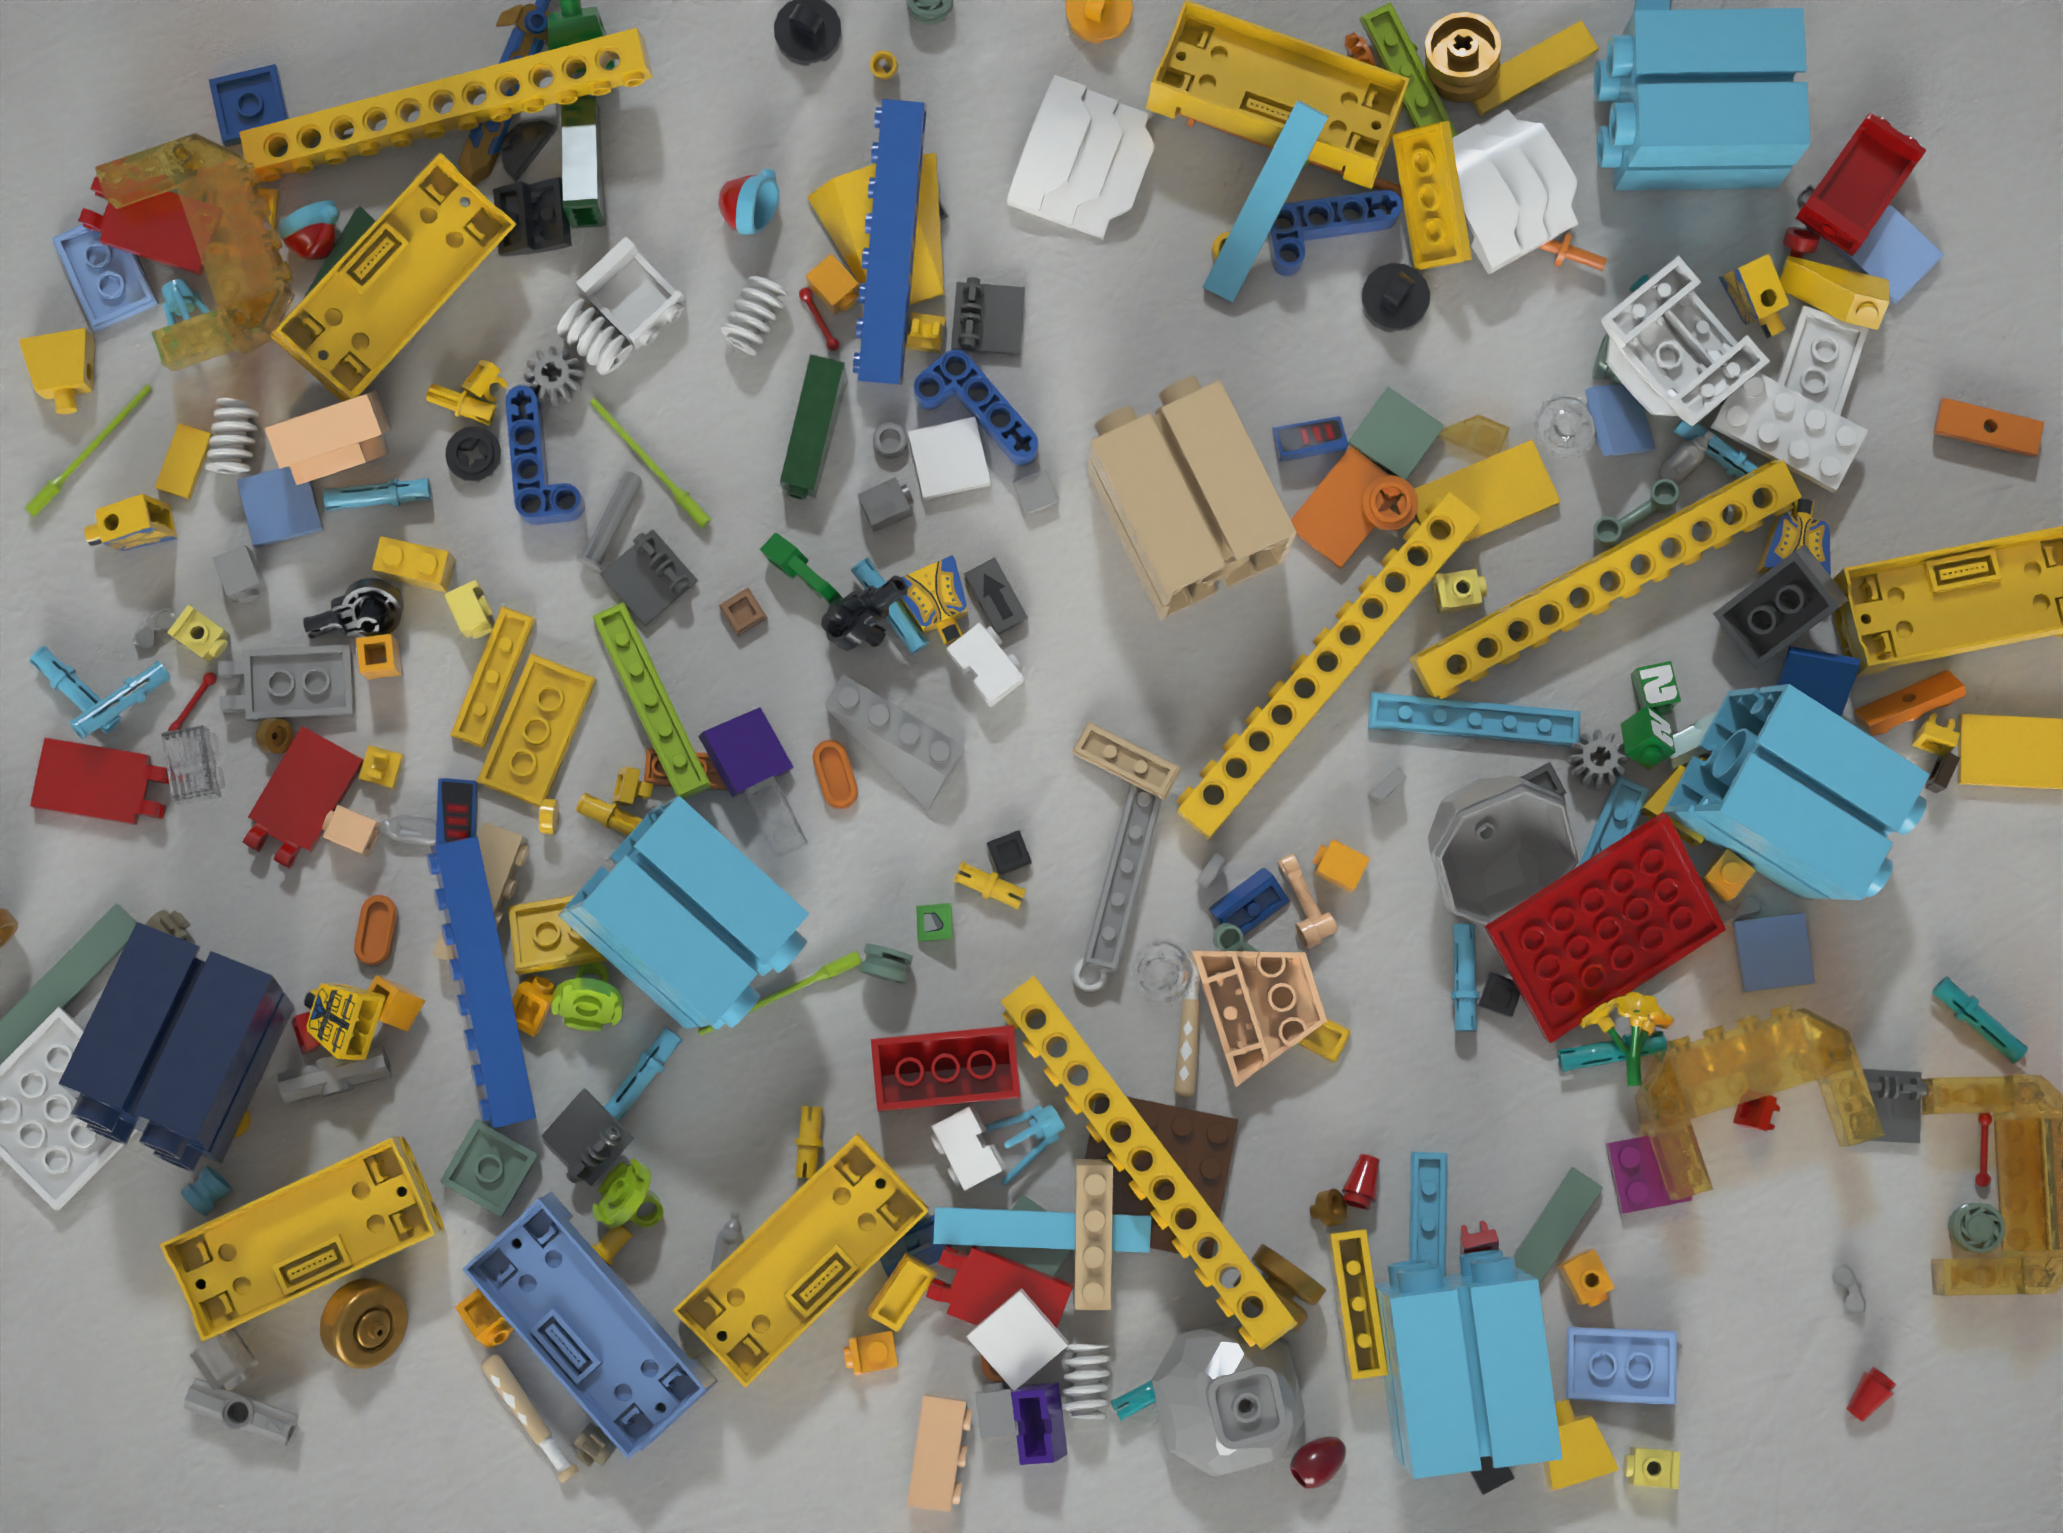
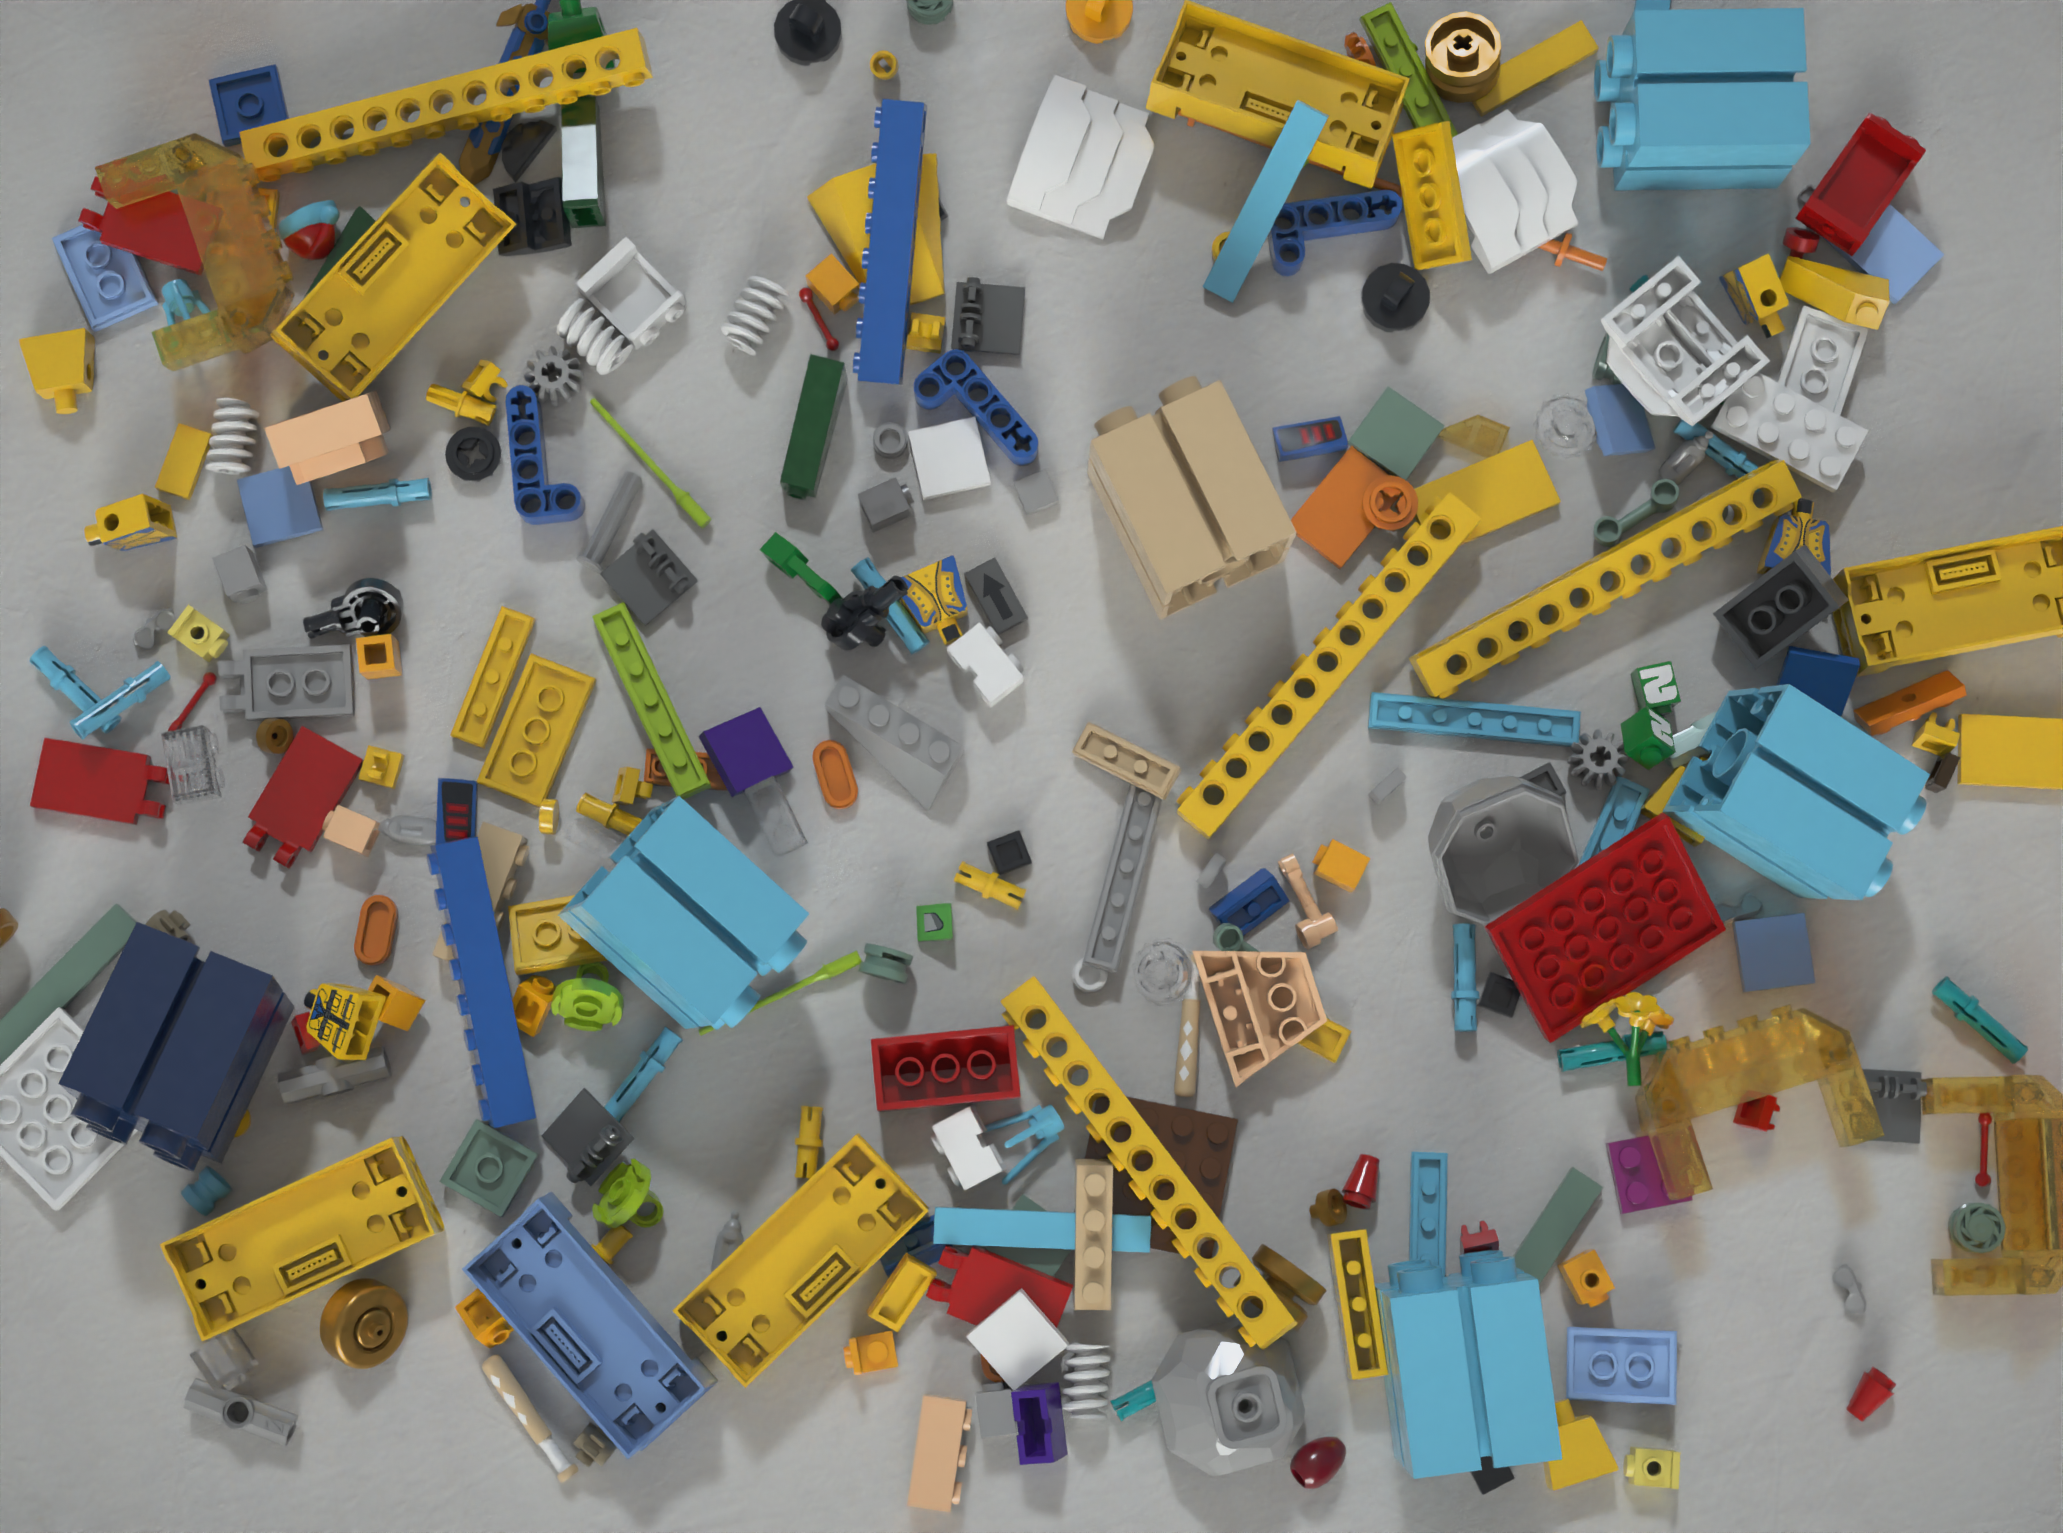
lime piece [24,384,152,518] -> none
yellow brick [372,536,456,593] -> none
light yellow brick [444,579,493,639] -> none
medium azure piece [718,168,780,235] -> none
medium nougat tile [719,587,767,636] -> none
light yellow brick [1431,568,1487,614] -> none
light orange brick [1700,848,1756,902] -> none
orange tile [1933,397,2045,457] -> none

